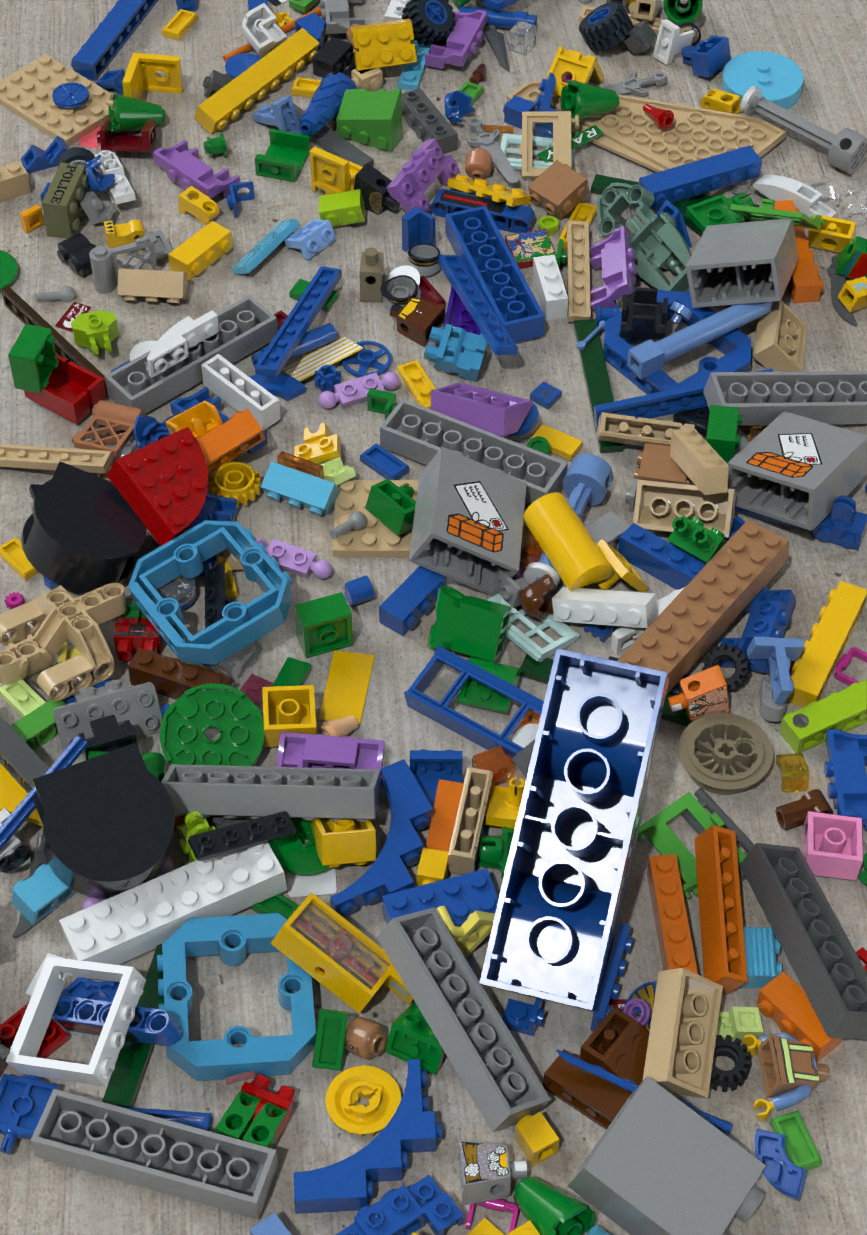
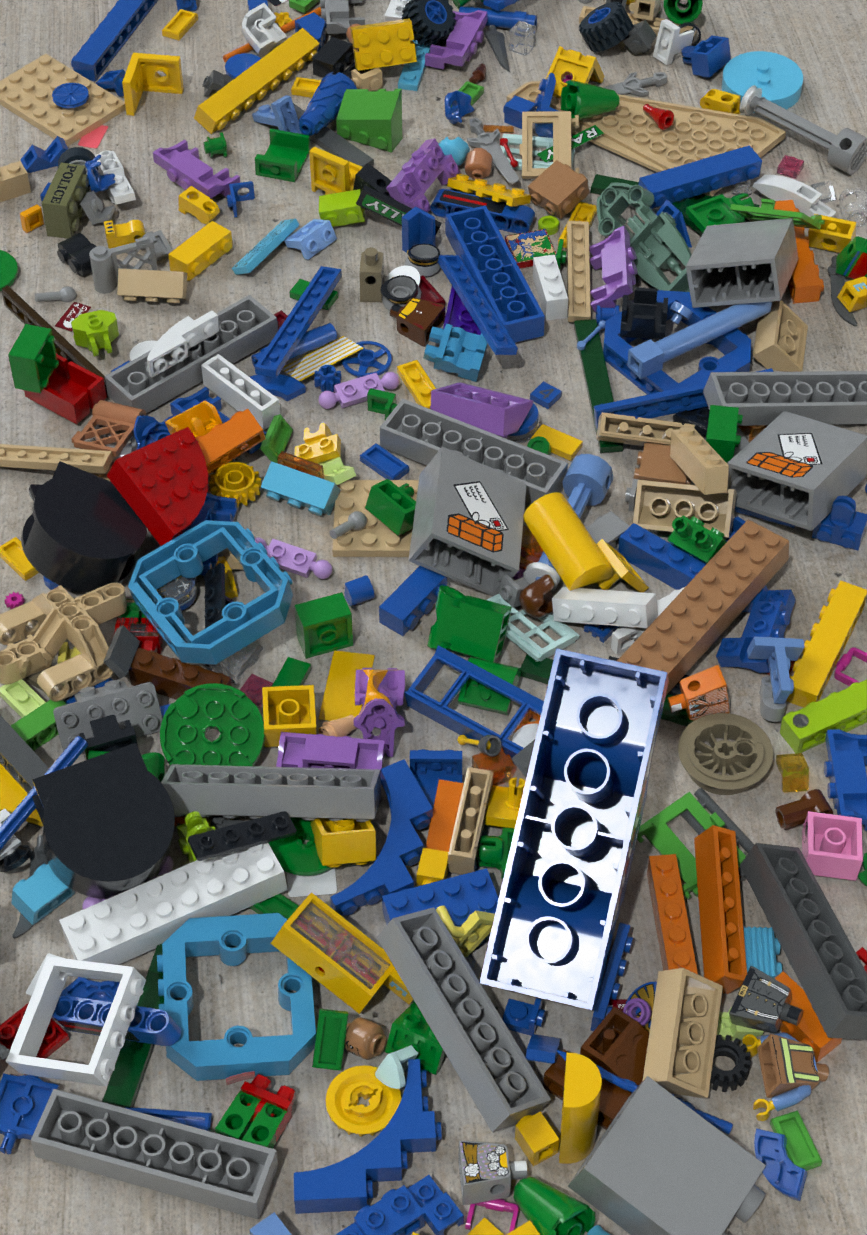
dark red panel [97,119,157,152] -> none
green cone [108,94,166,135] -> none
dark grey brick [402,88,458,154] -> none
black tyre [702,645,751,691] -> none
none -> dark grey tile [103,625,140,678]
none -> bright green tile [260,414,293,463]
none -> medium lavender hips [354,668,405,757]
none -> tile [356,185,442,236]
none -> light aqua tile [375,1045,418,1089]
none -> medium azure hair [438,137,470,166]
none -> dark grey hinge [457,735,502,756]
none -> red hinge [500,138,518,168]
none -> blue tile [526,1034,560,1064]
none -> yellow brick [559,1053,602,1164]
none -> dark grey torso [729,966,803,1033]
none -> clear pink plate [777,155,804,179]

